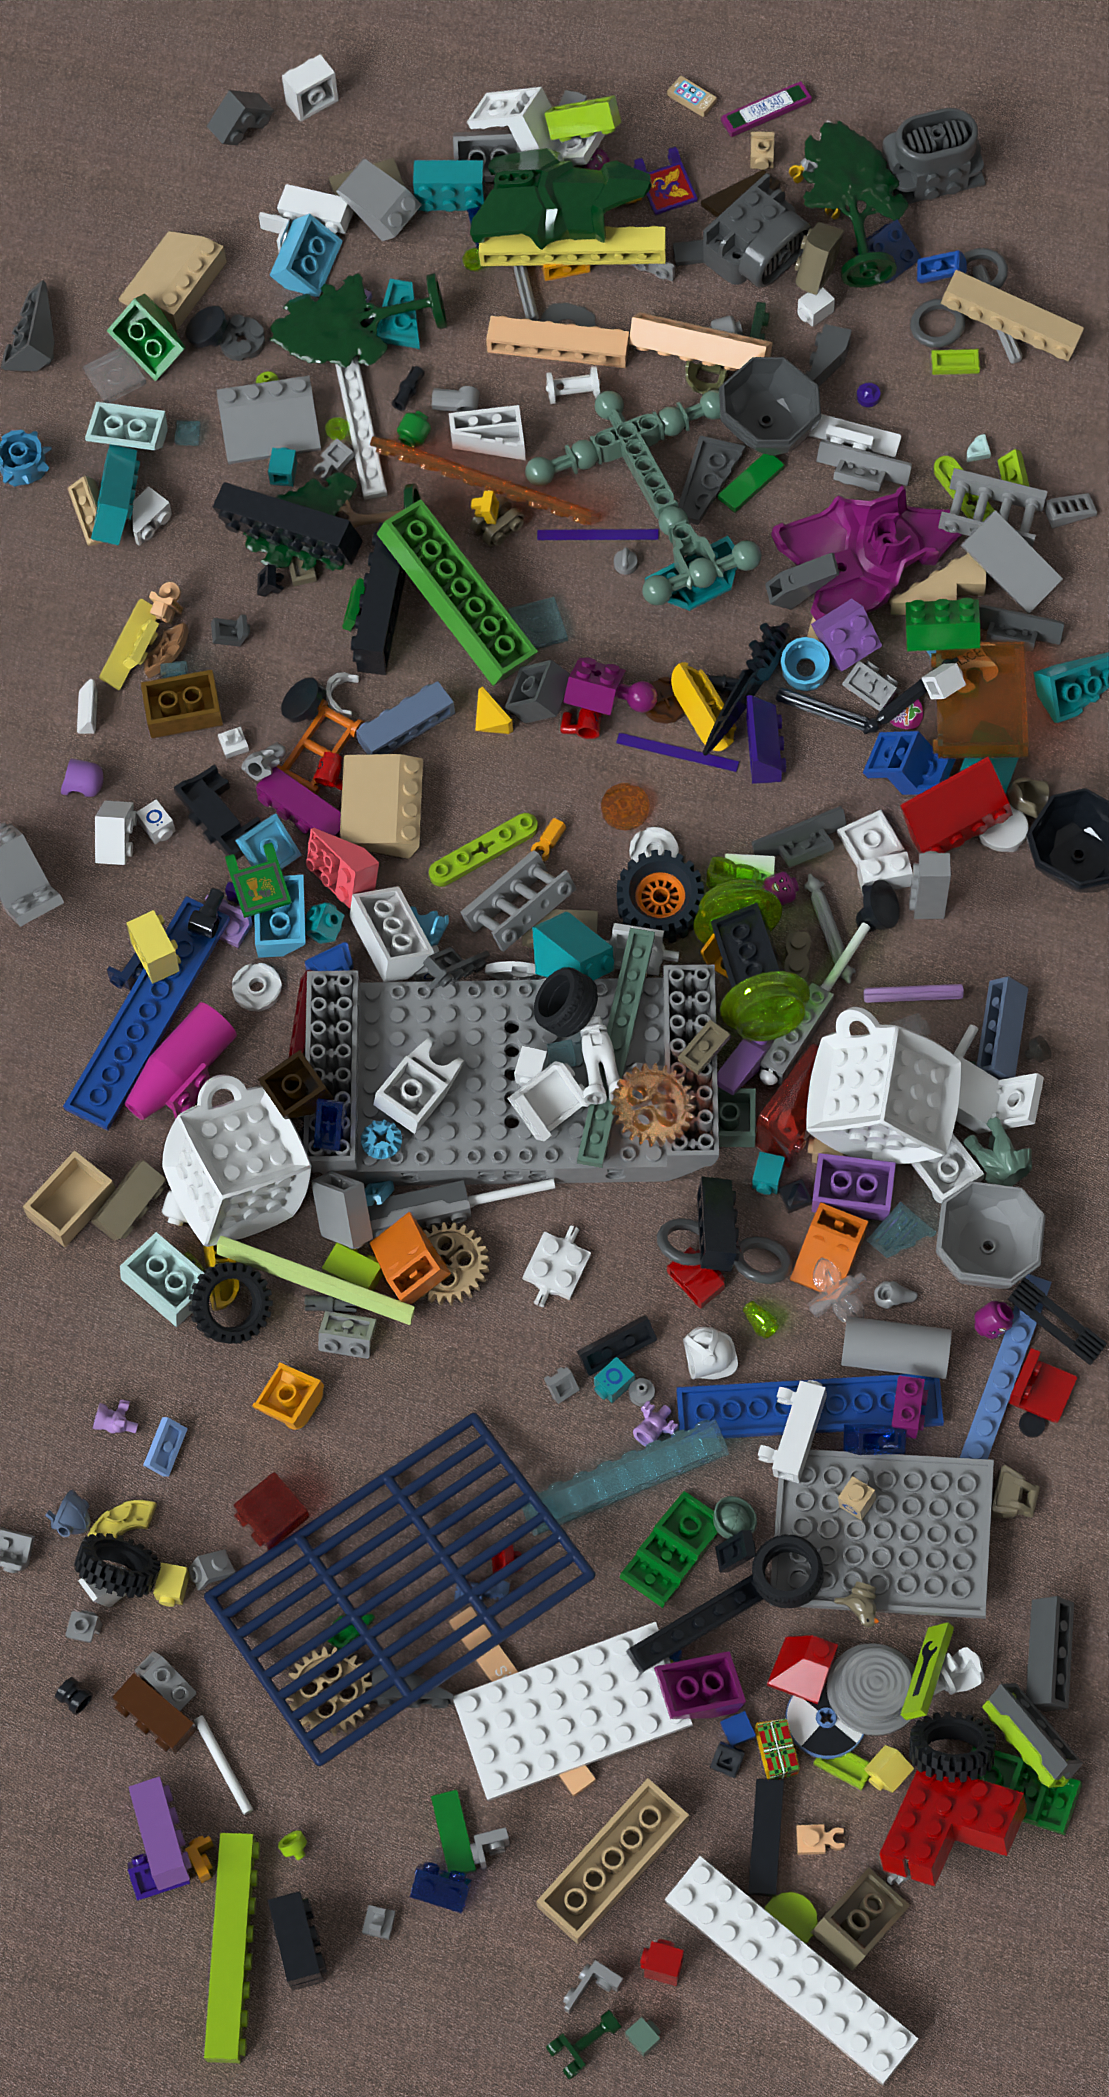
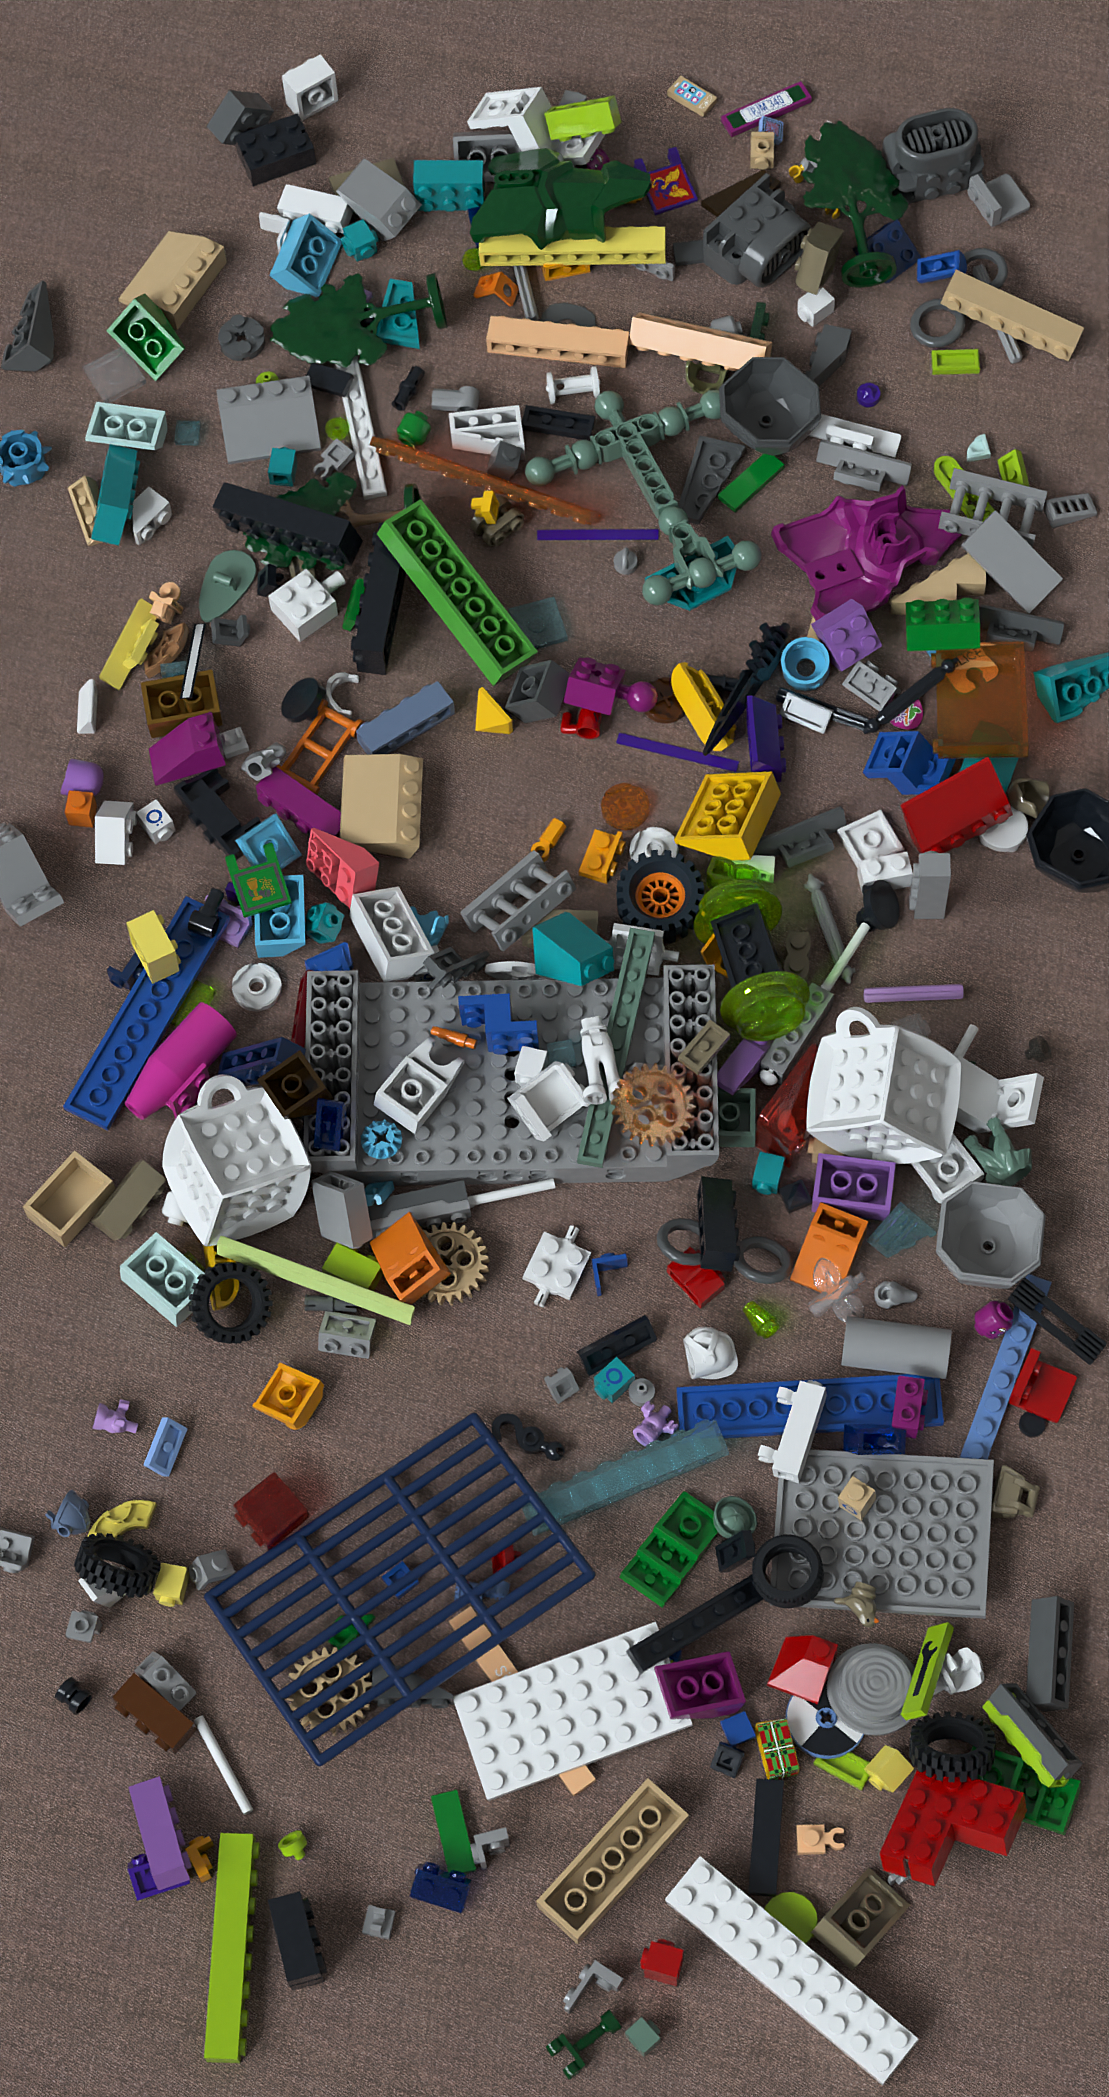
black tile [185,306,231,348] -> none
red piece [313,752,343,790] -> none
lime piece [429,813,538,887] -> none
black tyre [534,967,598,1038] -> none
magenta head [760,872,799,908] -> none
dark grey slope [765,553,839,610] -> none
white brick [921,663,966,699] -> none
sand blue brick [977,976,1028,1080] -> none
none -> orange brick [65,790,97,828]
none -> magenta slope [149,712,226,786]
none -> clear neon green tile [171,980,216,1026]
none -> sticker [180,623,206,699]
none -> sand green shield [199,550,256,623]
none -> dark blue brick [217,1037,306,1087]
none -> black piece [234,113,316,187]
none -> white brick [268,569,346,642]
none -> black tile [306,363,355,397]
none -> teal brick [341,219,379,262]
none -> blue tile [381,1561,419,1600]
none -> orange animal [431,1026,478,1049]
none -> blue bracket [458,993,539,1055]
none -> orange bracket [473,271,519,307]
none -> dark grey brick [486,440,522,481]
none -> black piece [491,1413,566,1461]
none -> black plate [522,405,595,441]
none -> light orange bracket [579,829,626,884]
none -> blue bracket [592,1253,628,1296]
none -> yellow slope [674,771,781,861]
none -> light blue tile [759,116,783,145]
none -> tile [779,692,834,734]
none -> light grey bracket [967,174,1030,228]

